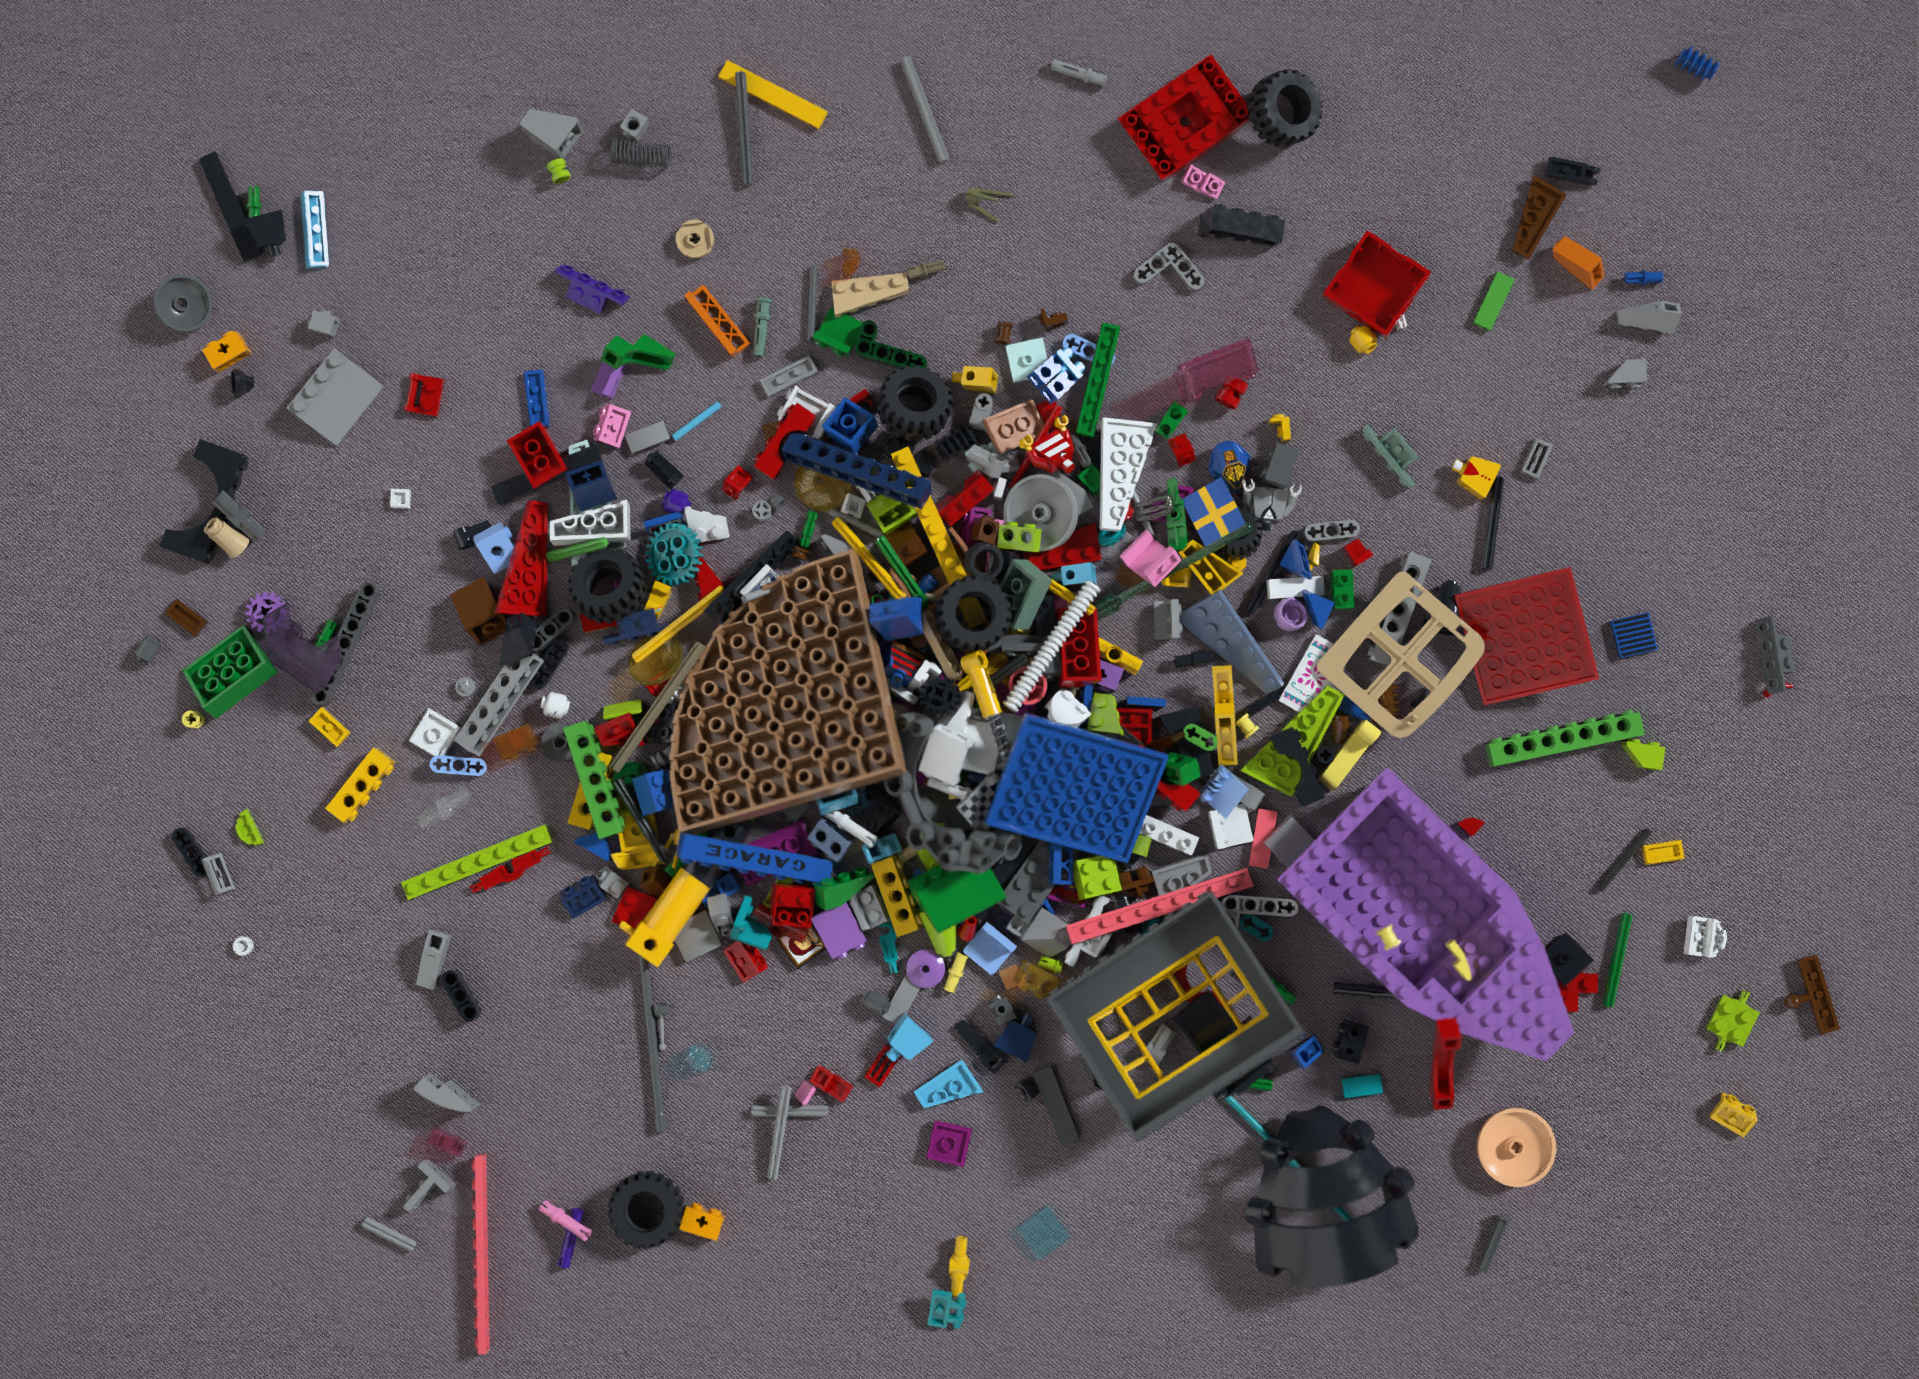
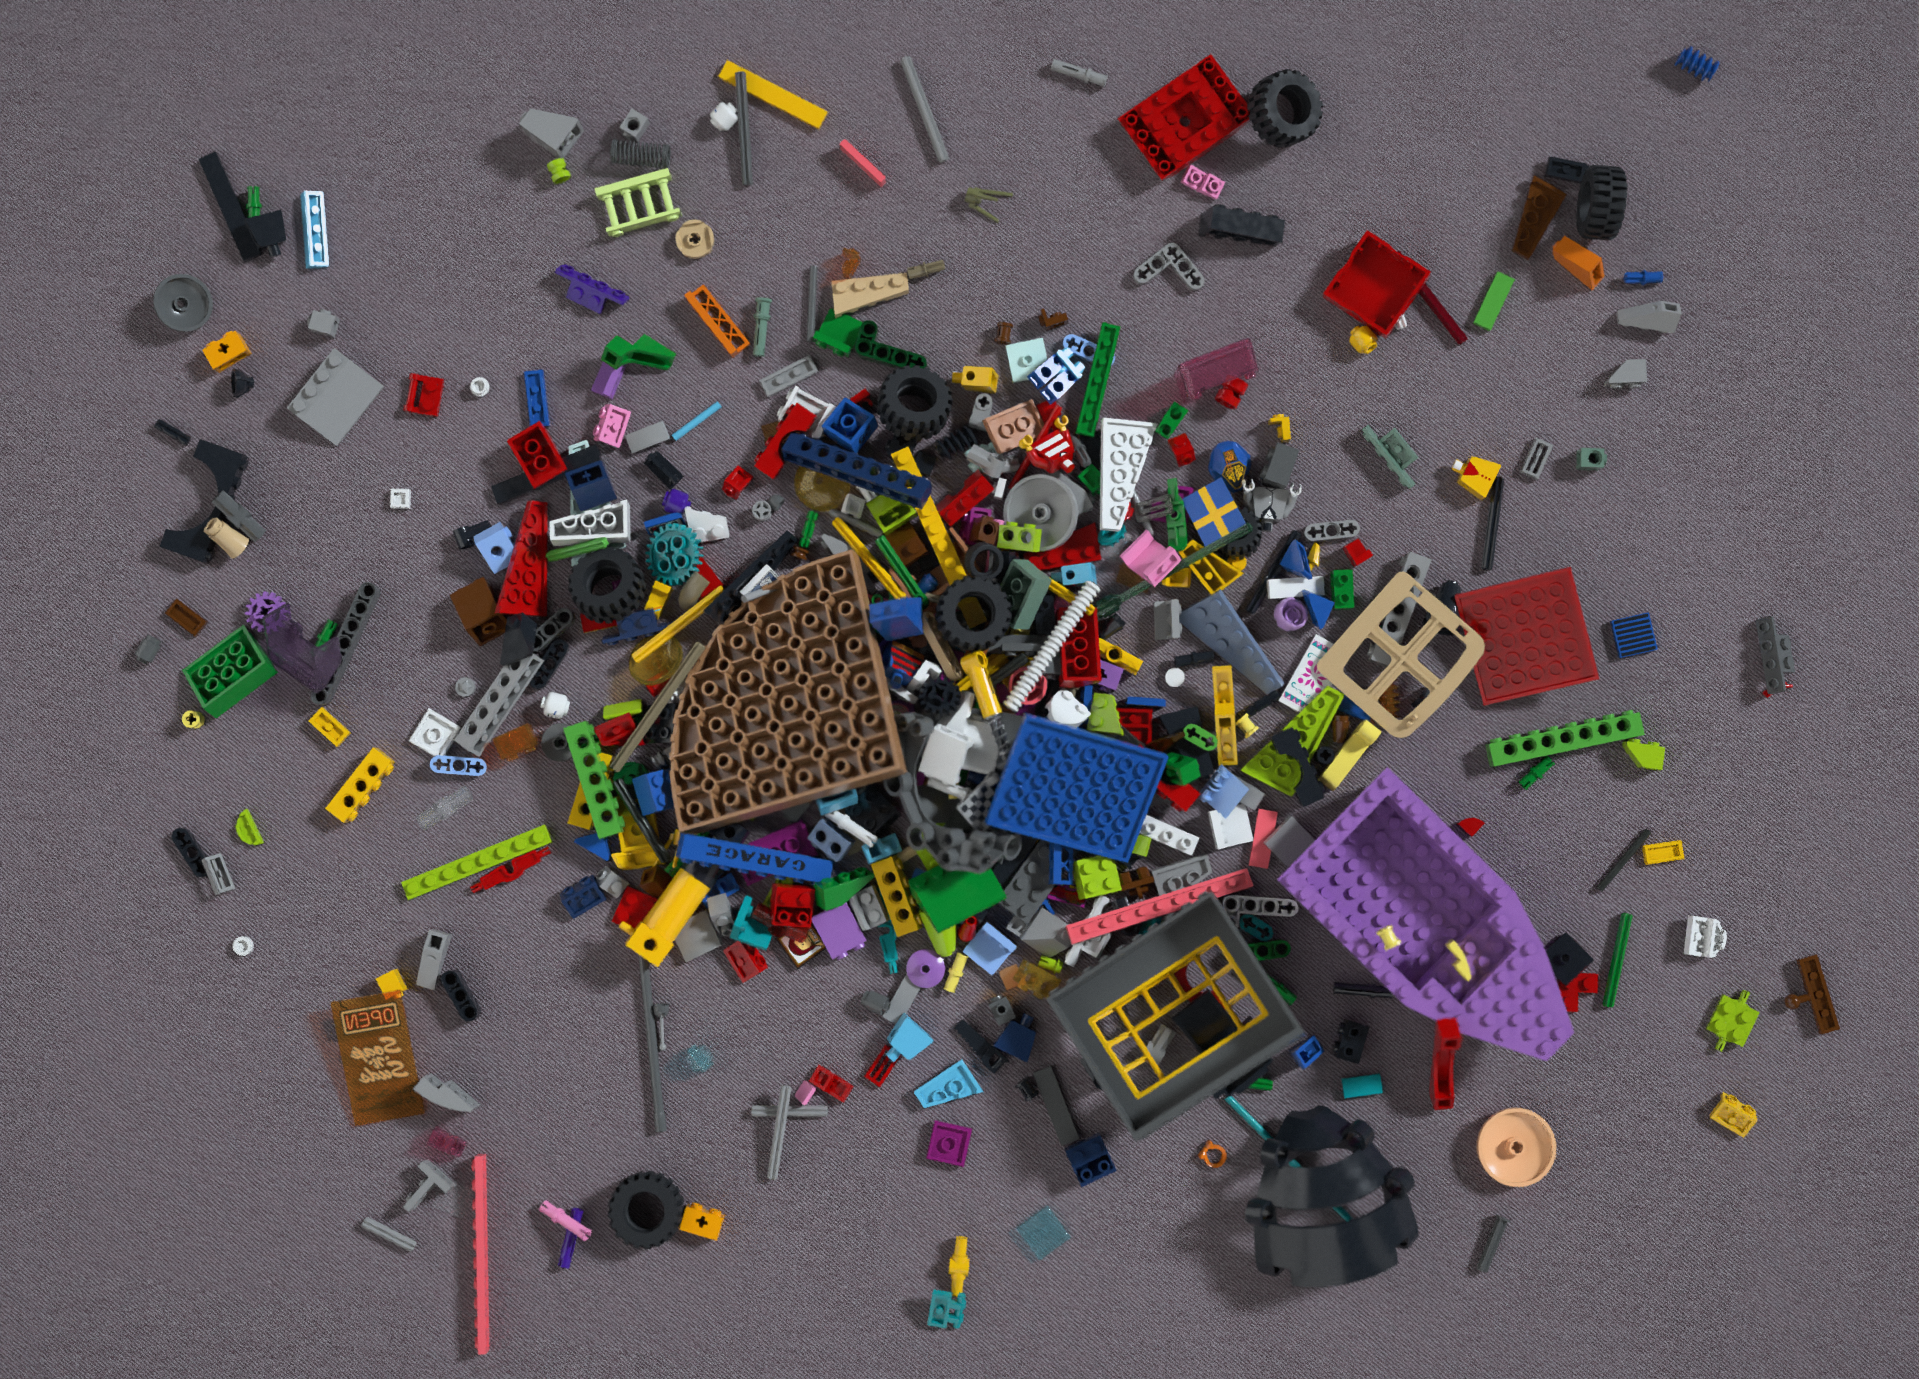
none -> black axle [154,419,191,445]
none -> clear orange piece [330,990,425,1126]
none -> yellow brick [376,969,407,1001]
none -> white plate [470,377,490,397]
none -> yellowish green fence [594,168,682,237]
none -> dark tan cylinder [678,571,710,611]
none -> white head [710,102,738,131]
none -> coral tile [840,139,886,187]
none -> dark blue slope [1064,1132,1117,1187]
none -> black cone [1098,613,1126,641]
none -> white tile [1165,668,1185,687]
none -> orange piece [1198,1140,1227,1168]
none -> green beam [1247,939,1291,961]
none -> dark red axle [1397,251,1468,345]
none -> green pin [1518,755,1555,791]
none -> black tyre [1576,165,1627,241]
none -> sand green brick [1576,448,1607,470]

